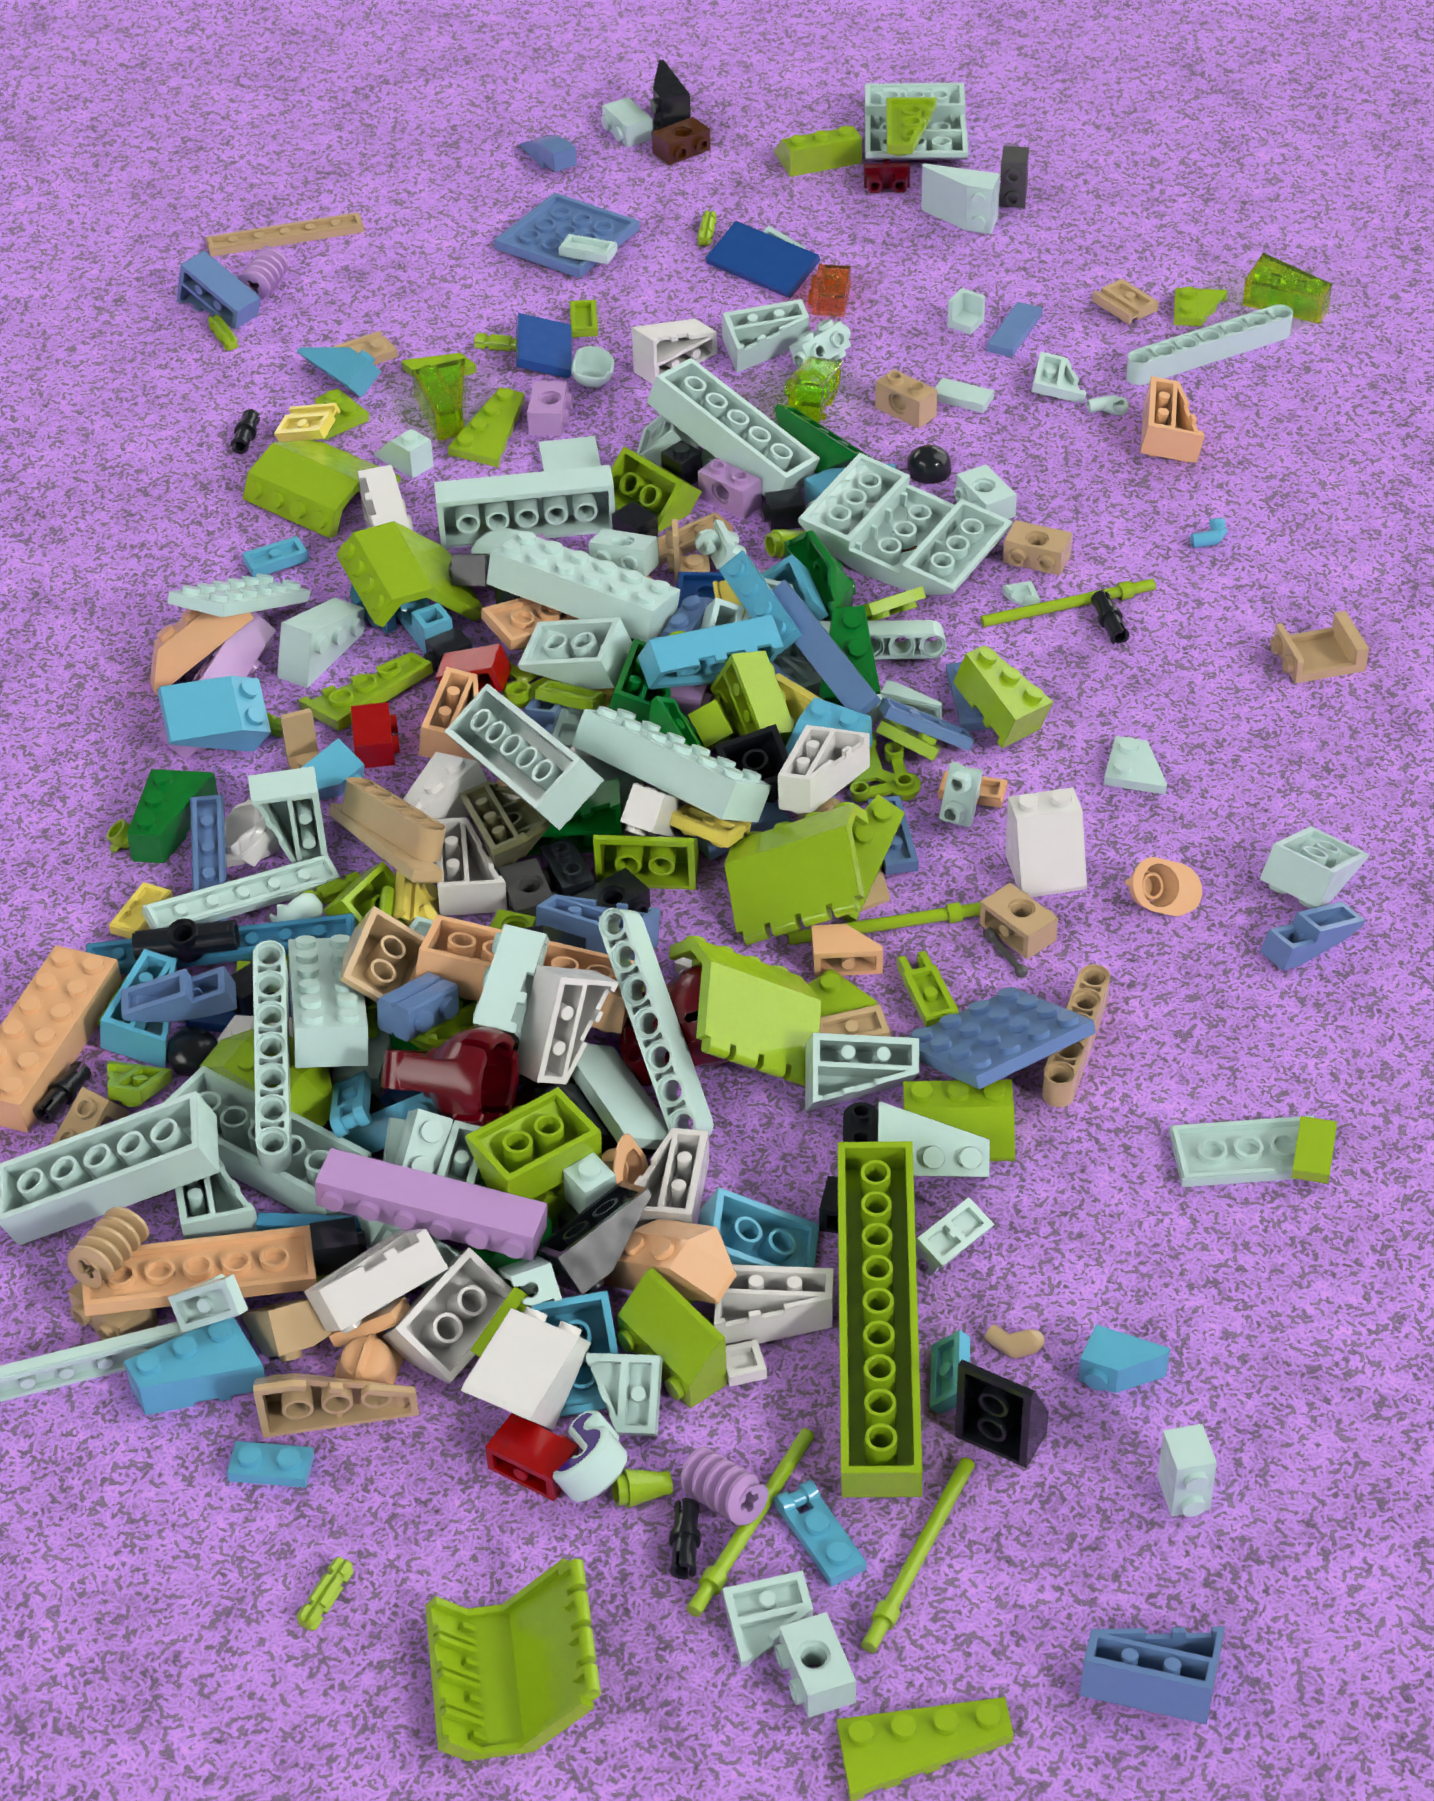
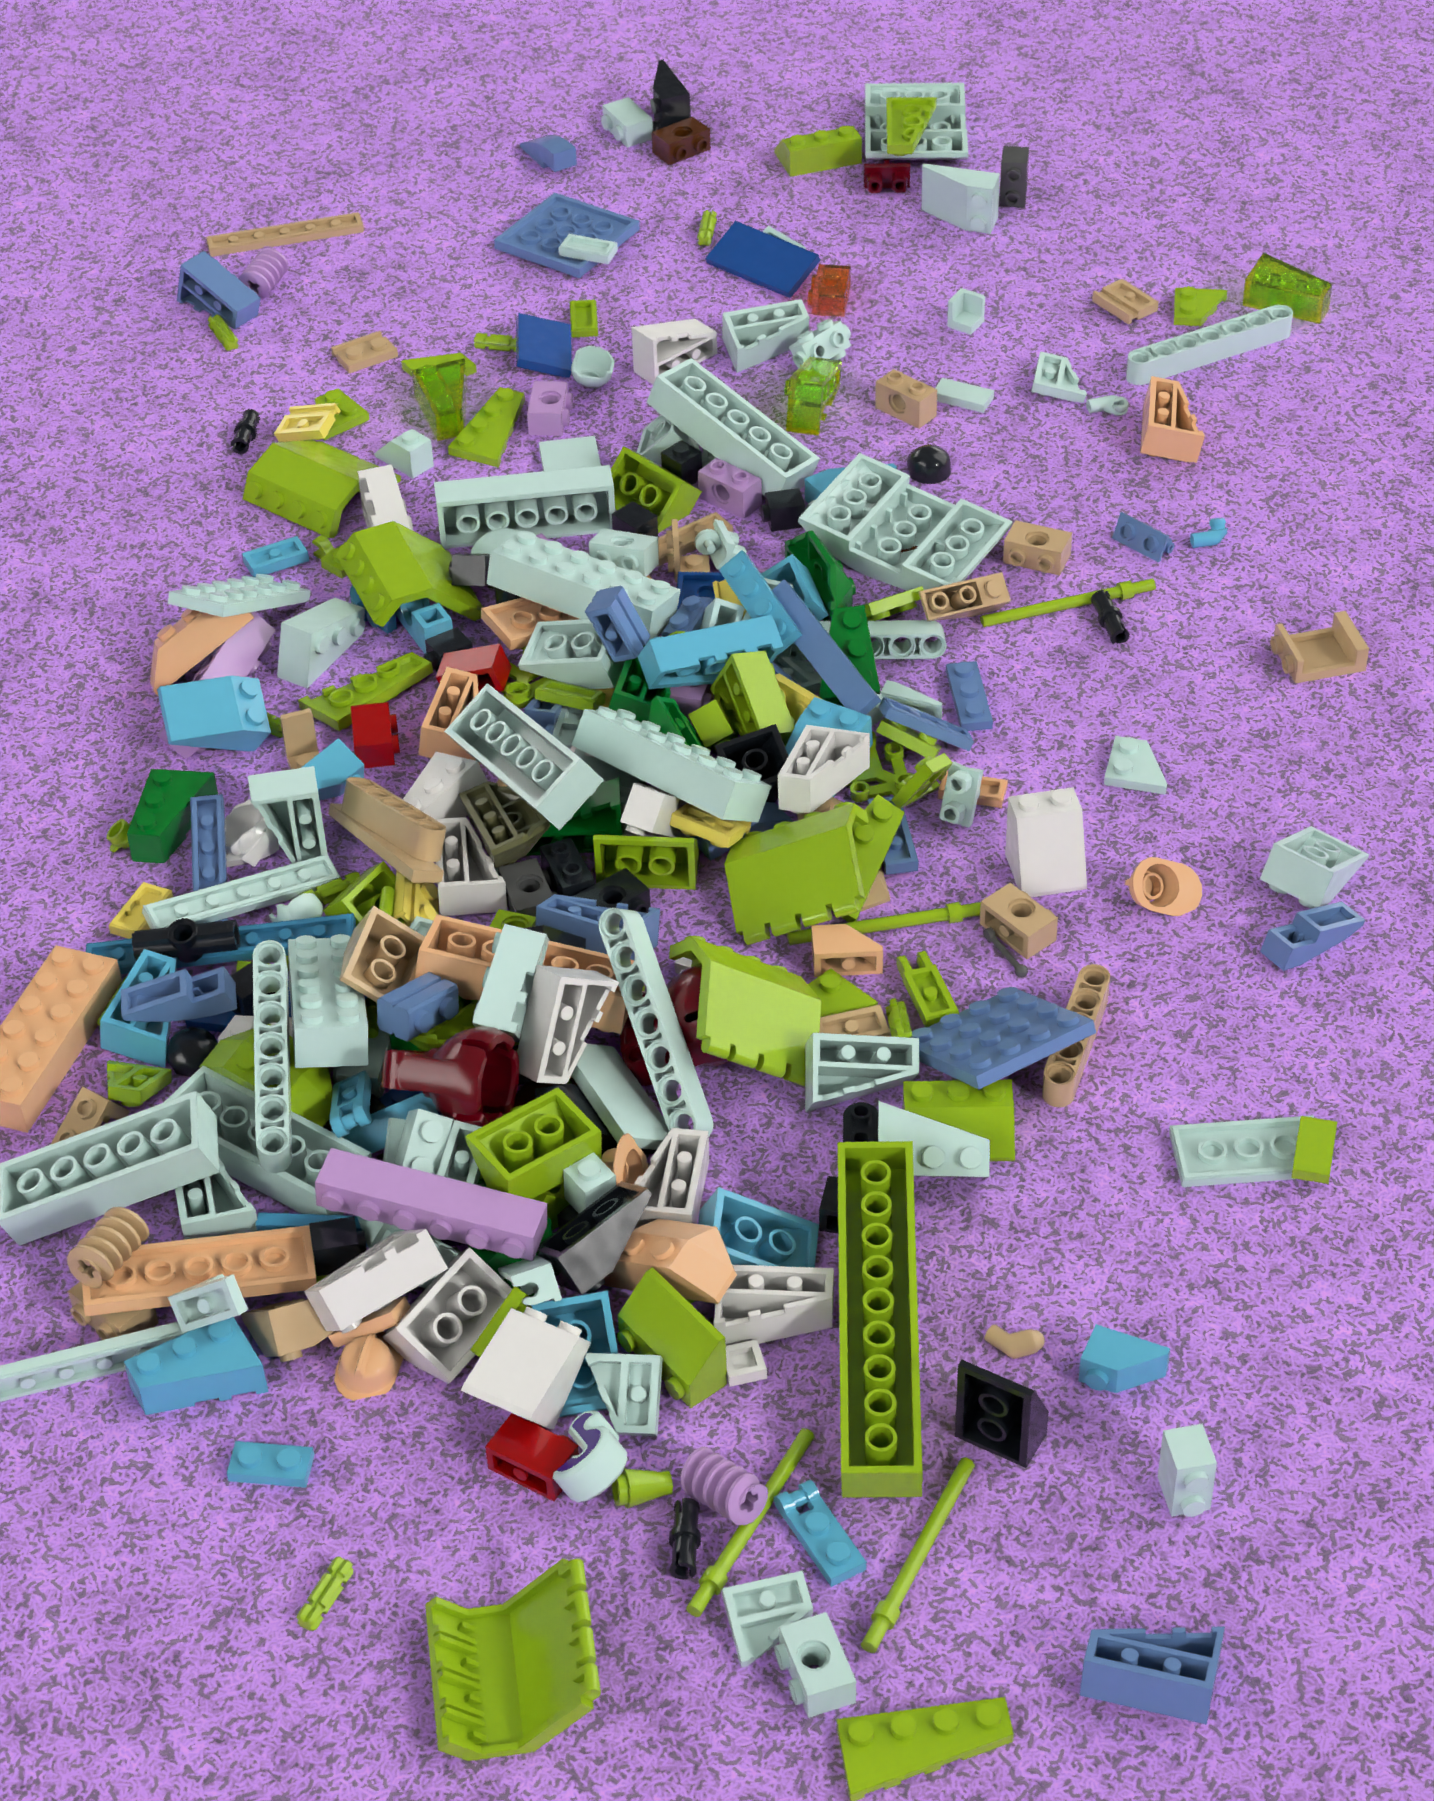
black pin [33,1061,91,1124] -> none
tan wedge [253,1373,419,1438] -> none
medium azure slope [297,347,381,397] -> none
lime cone [764,529,806,559] -> none
green wedge [775,404,872,474] -> none
light aqua hinge [916,1197,994,1276] -> none
medium azure plate [929,1330,970,1414] -> none
lime wedge [953,645,1054,748] -> none
light aqua brick [954,464,1017,519] -> none
medium blue tile [987,302,1043,357] -> none
light aqua tile [1002,581,1040,606] -> none
none -> lime plate [312,535,347,579]
none -> medium blue brick [585,586,651,662]
none -> lime axle [885,998,912,1038]
none -> lime wing [891,753,953,809]
none -> tan slope [918,572,1011,621]
none -> medium blue hinge [1112,512,1175,563]

